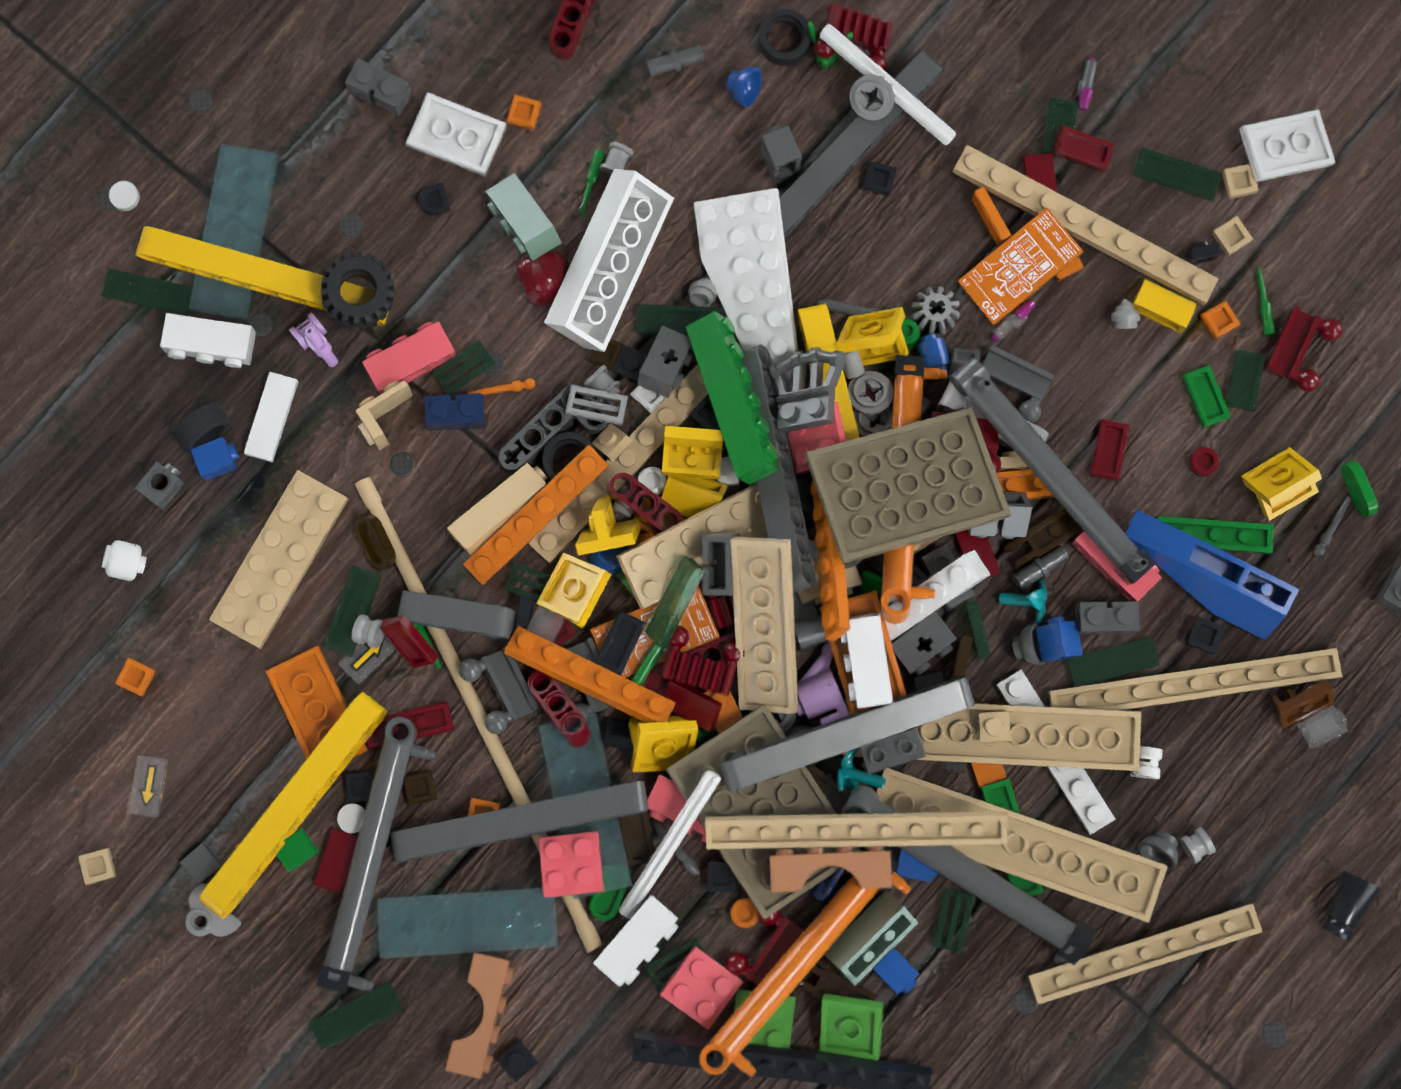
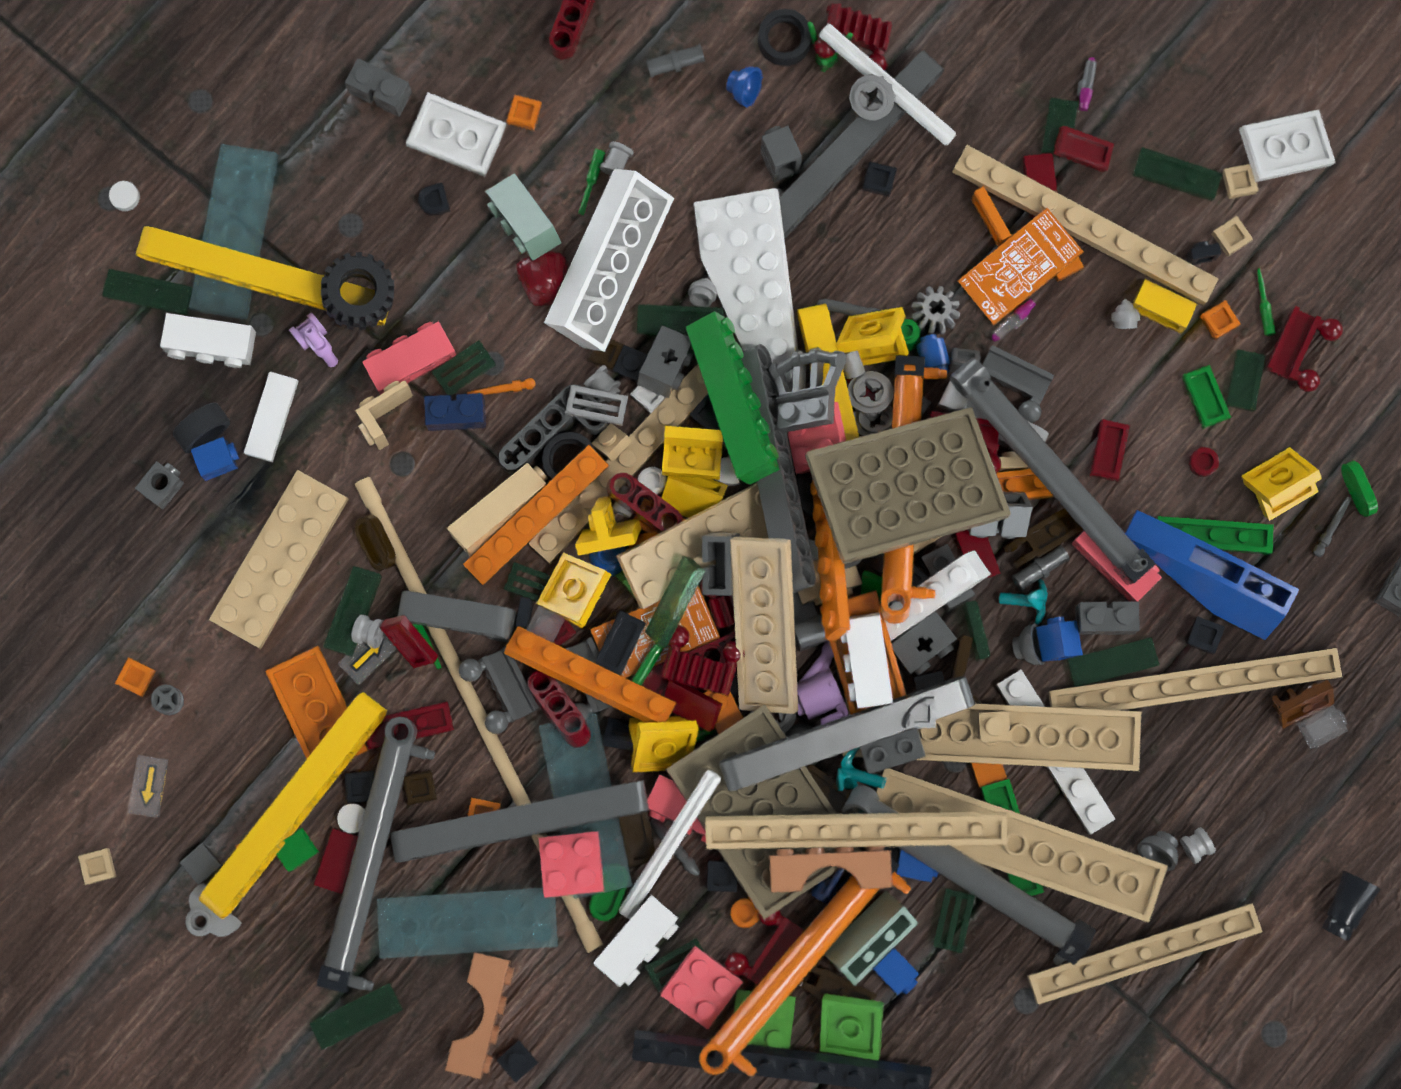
white head [101,540,147,581] -> none
white wheel [1130,746,1163,779] -> none
none -> dark grey wheel [151,684,184,716]
none -> tile [904,697,936,729]

